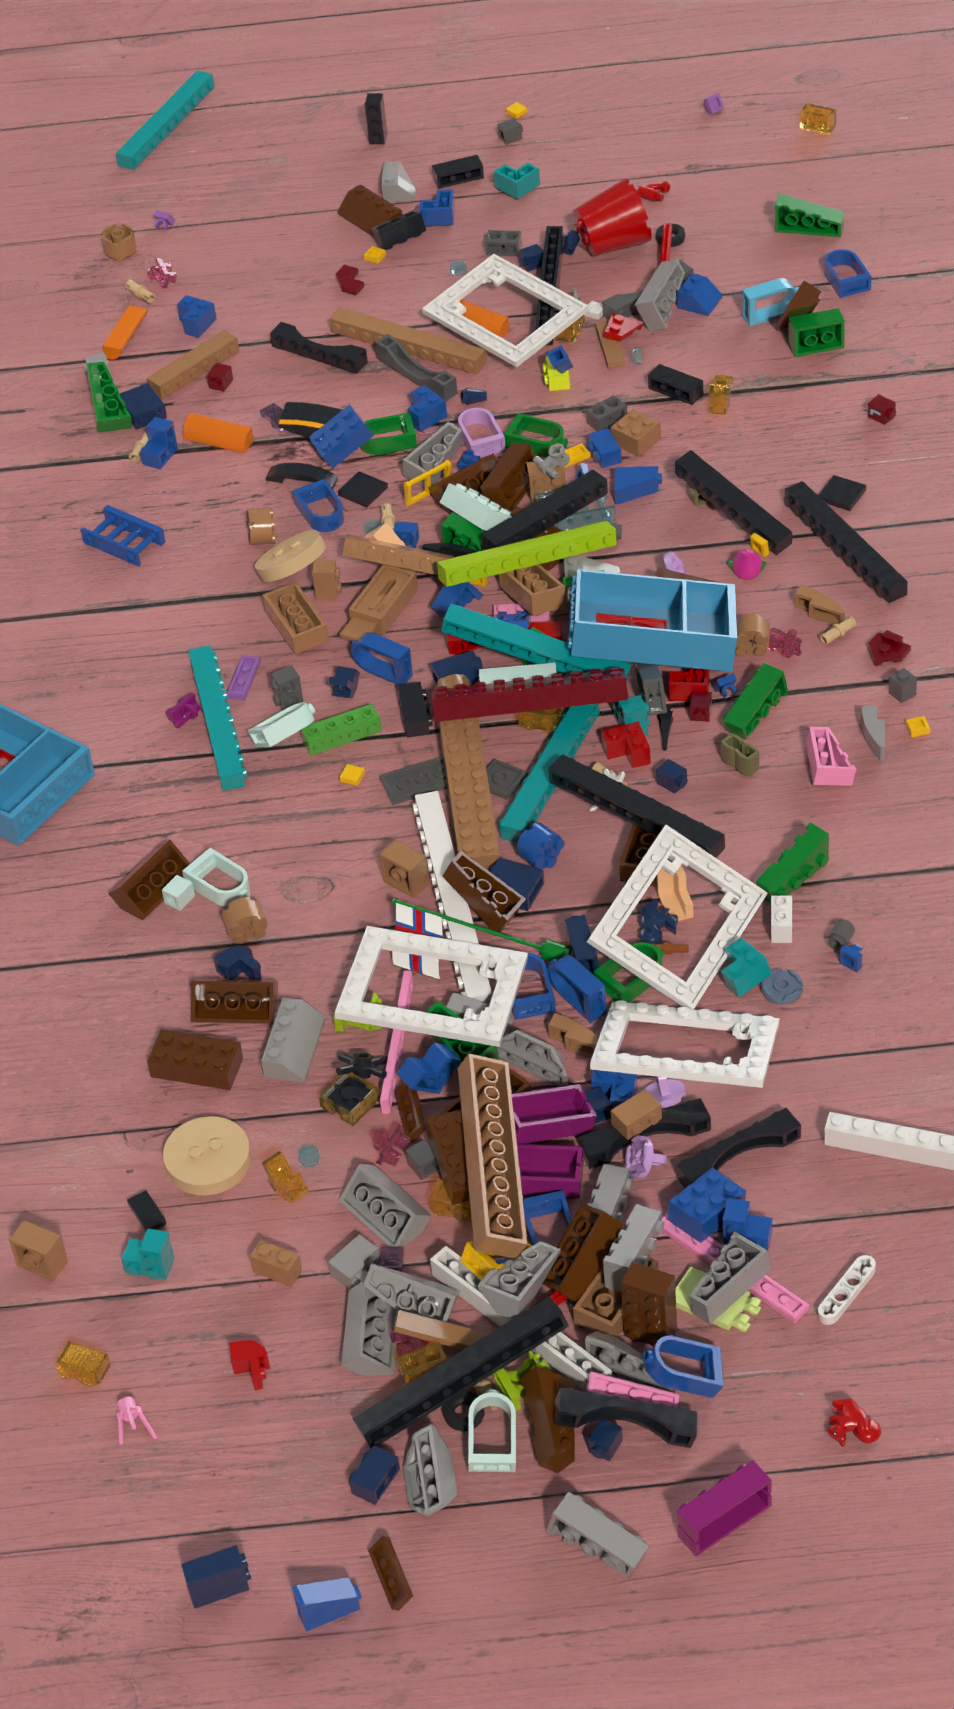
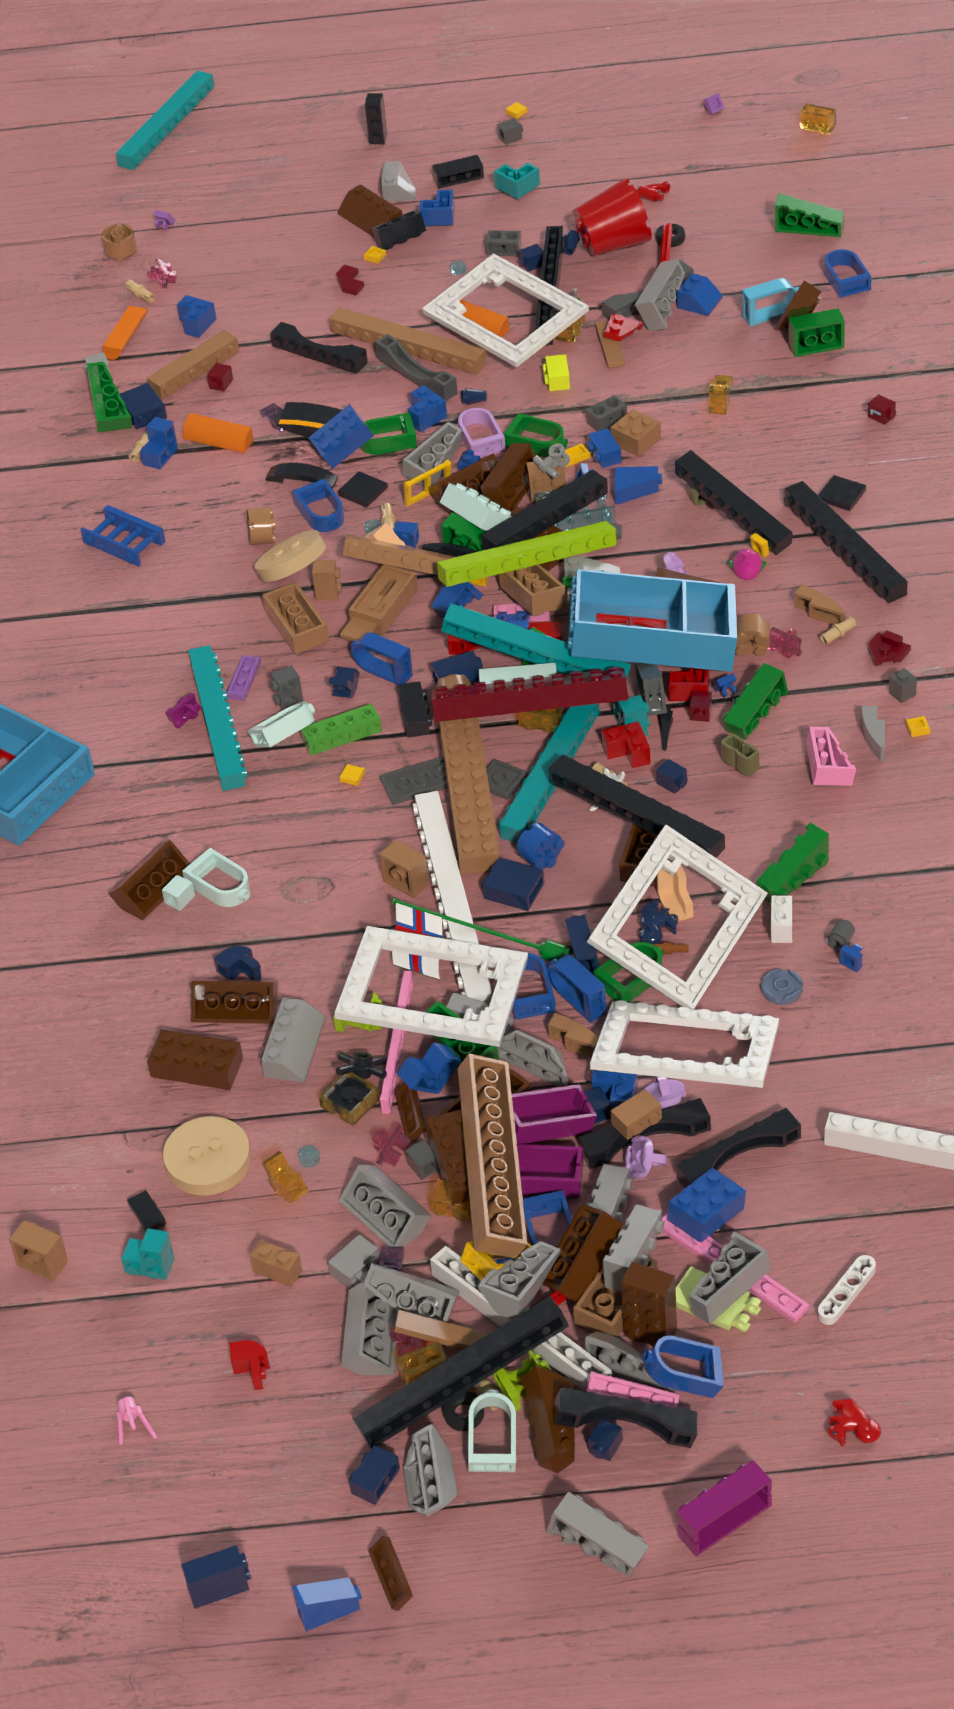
clear yellow brick [55,1341,111,1387] -> none
medium nougat brick [222,897,268,945] -> none
reddish brown wedge [443,851,526,933] -> none
blue brick [546,345,573,374] -> none
white tile [584,301,603,320] -> none
clear light blue tile [632,347,643,364] -> none
black brick [648,364,704,405] -> none
teal brick [721,937,772,998] -> none
blue brick [723,1198,773,1251] -> none

